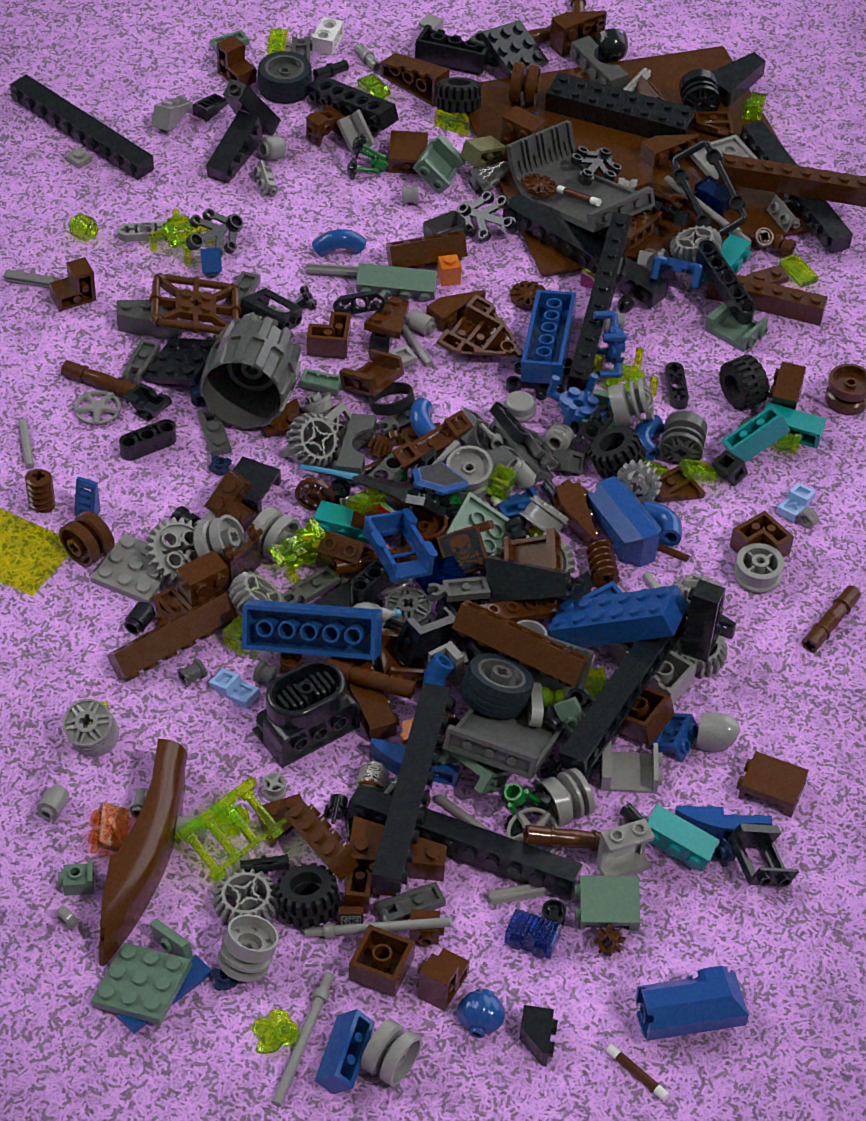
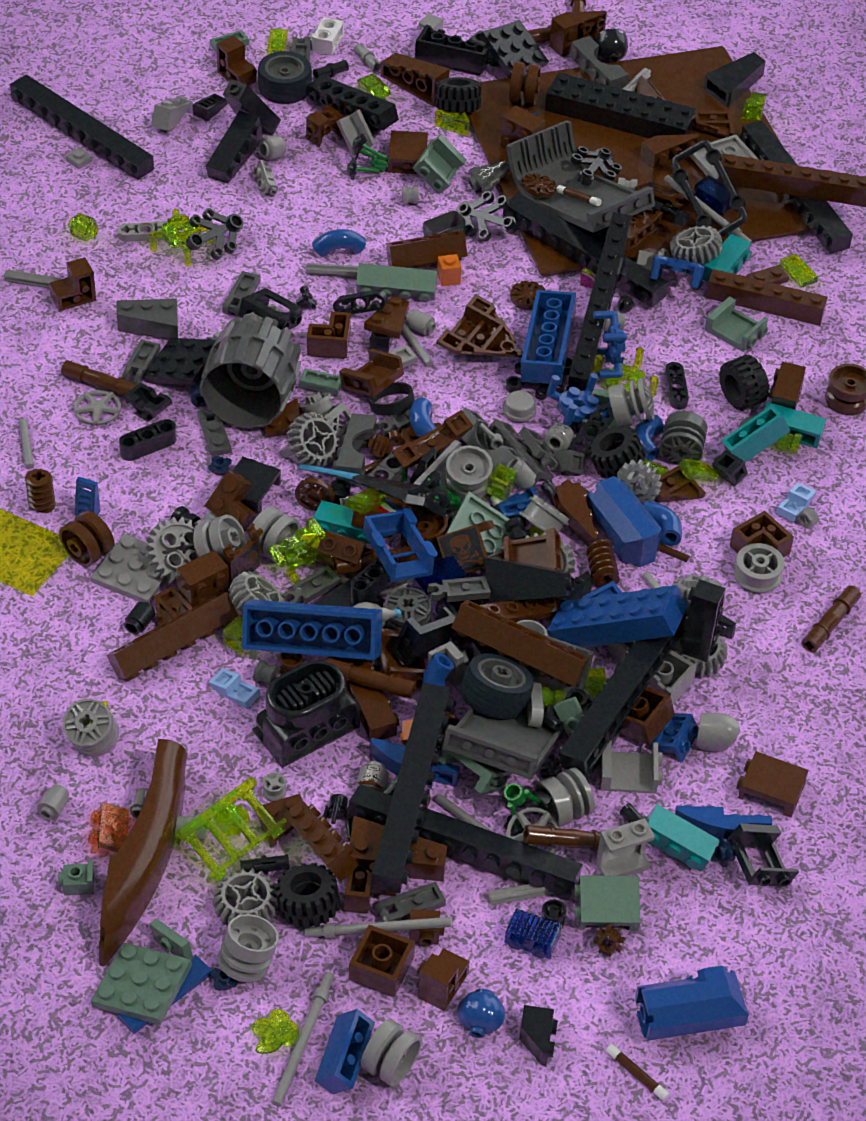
light grey tile [55,905,79,930] -> none
reddish brown plate [149,273,241,334] -> none
dark grey bush [177,659,207,687] -> none
blue brick [200,247,222,276] -> none
tile [338,906,363,925] -> none
tile [411,462,469,496] -> none
reddish brown slope [426,290,486,332] -> none
olive brick [460,136,506,168] -> none
black beam [489,402,529,444] -> none
black wheel [679,69,721,111] -> none
black beam [696,240,756,325] -> none
reddish brown wheel [750,227,774,250] -> none
light grey hinge [766,195,800,233] -> none
reddish brown wheel [770,233,796,259] -> none

